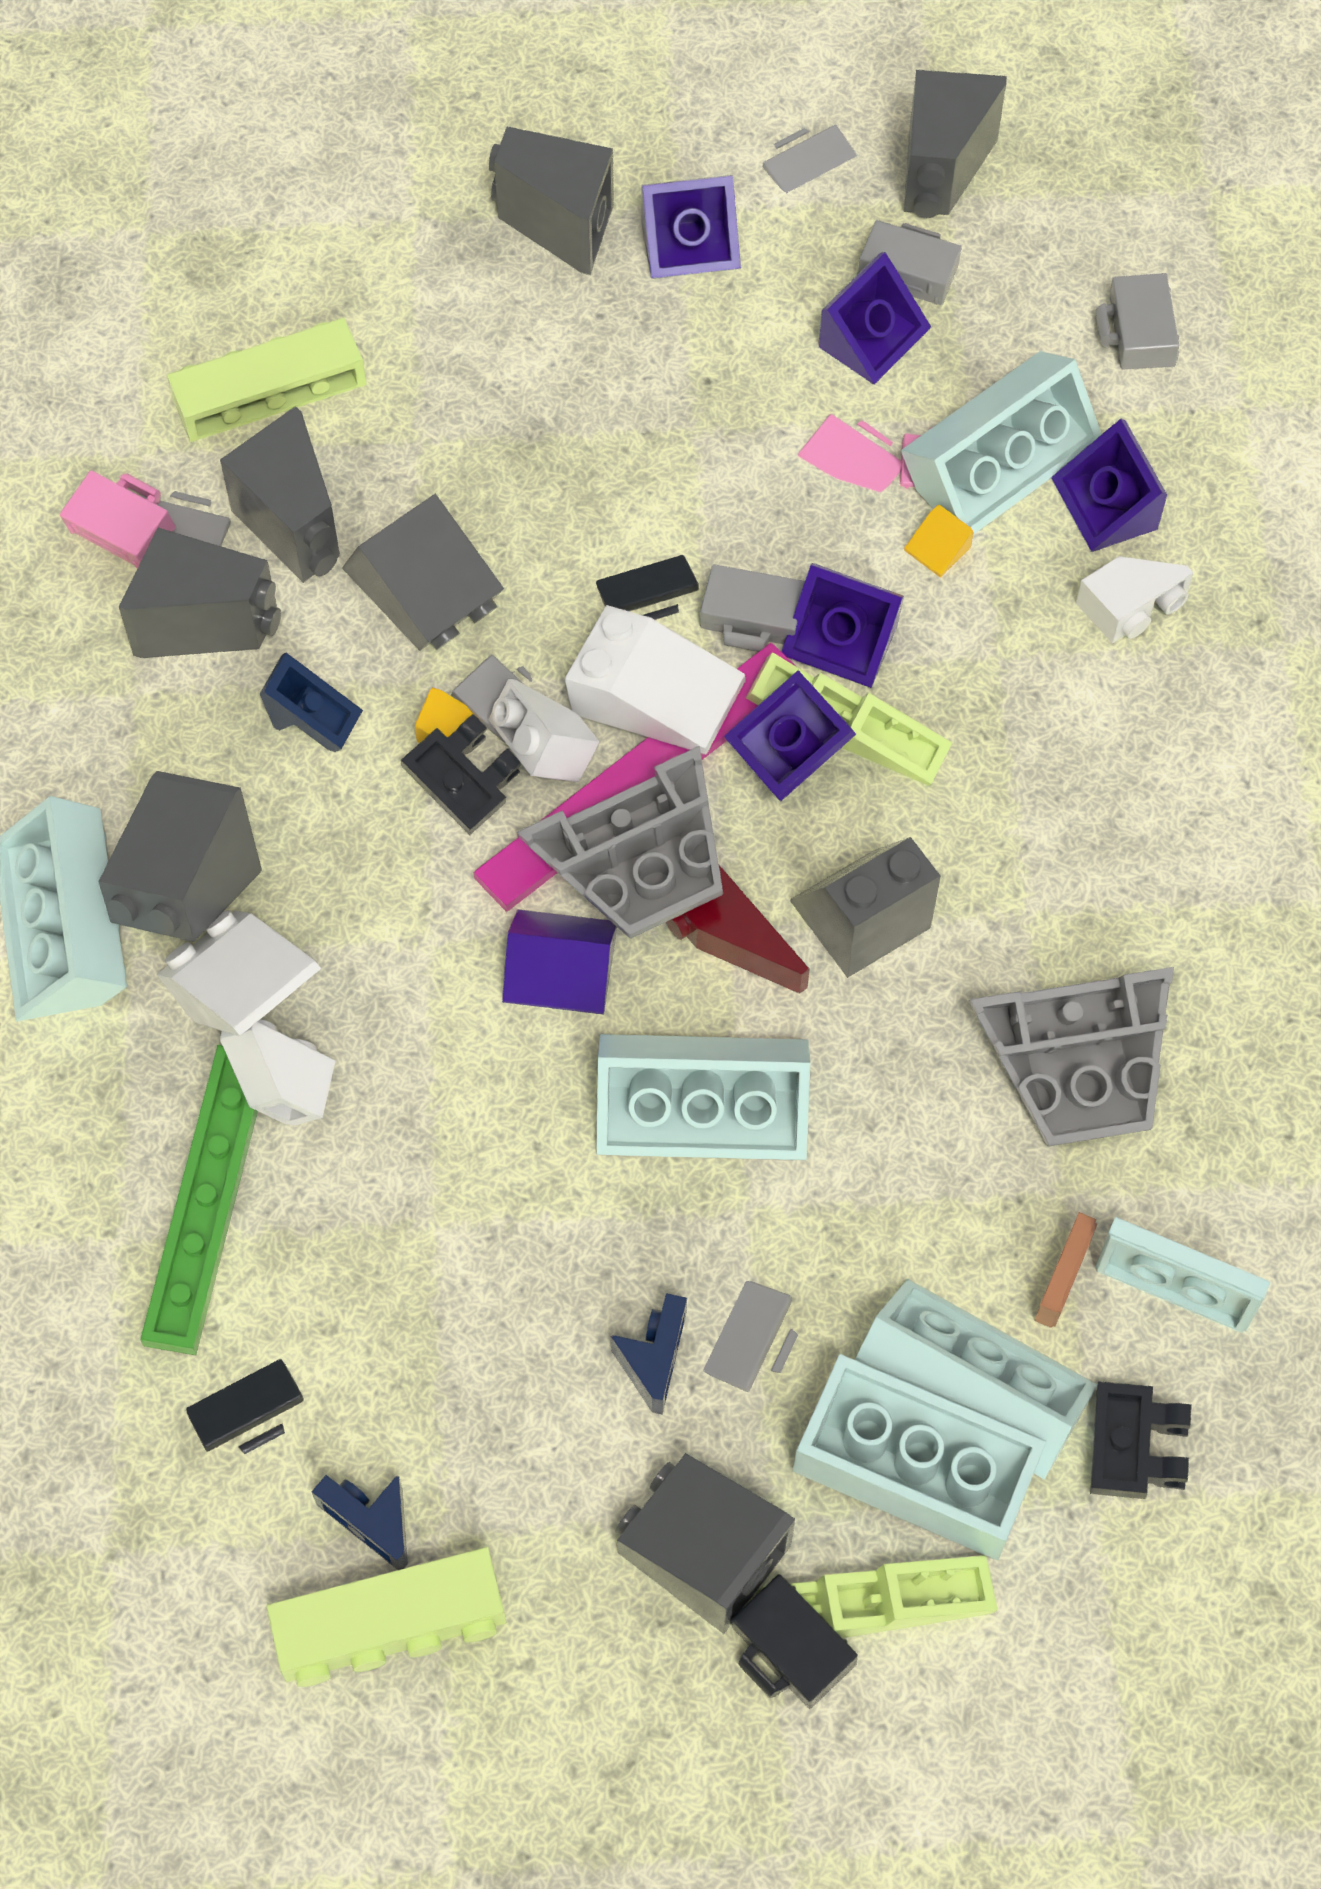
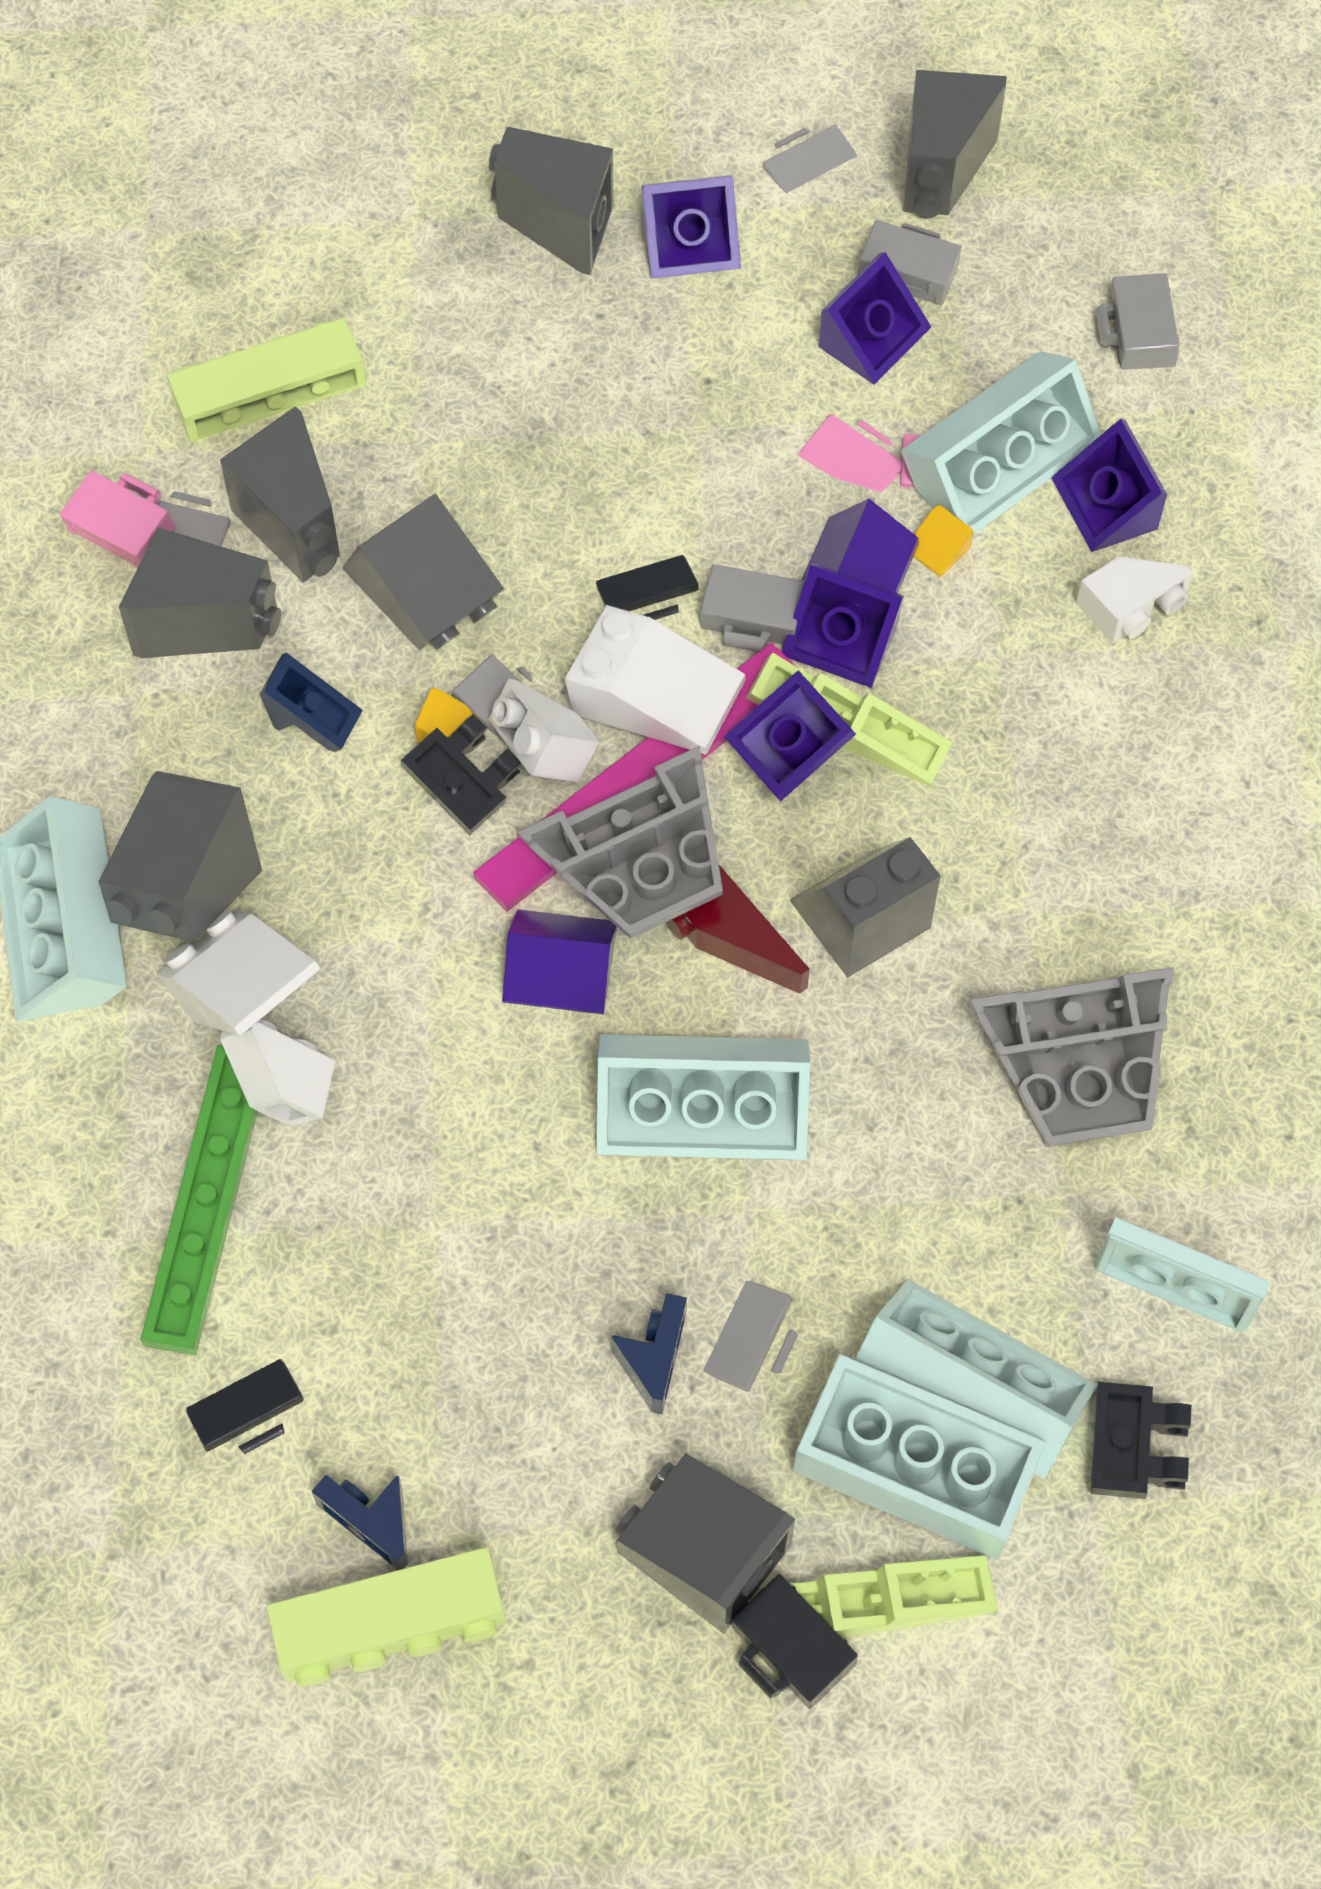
nougat tile [1034,1212,1098,1328] -> none
none -> dark purple slope [801,499,919,593]

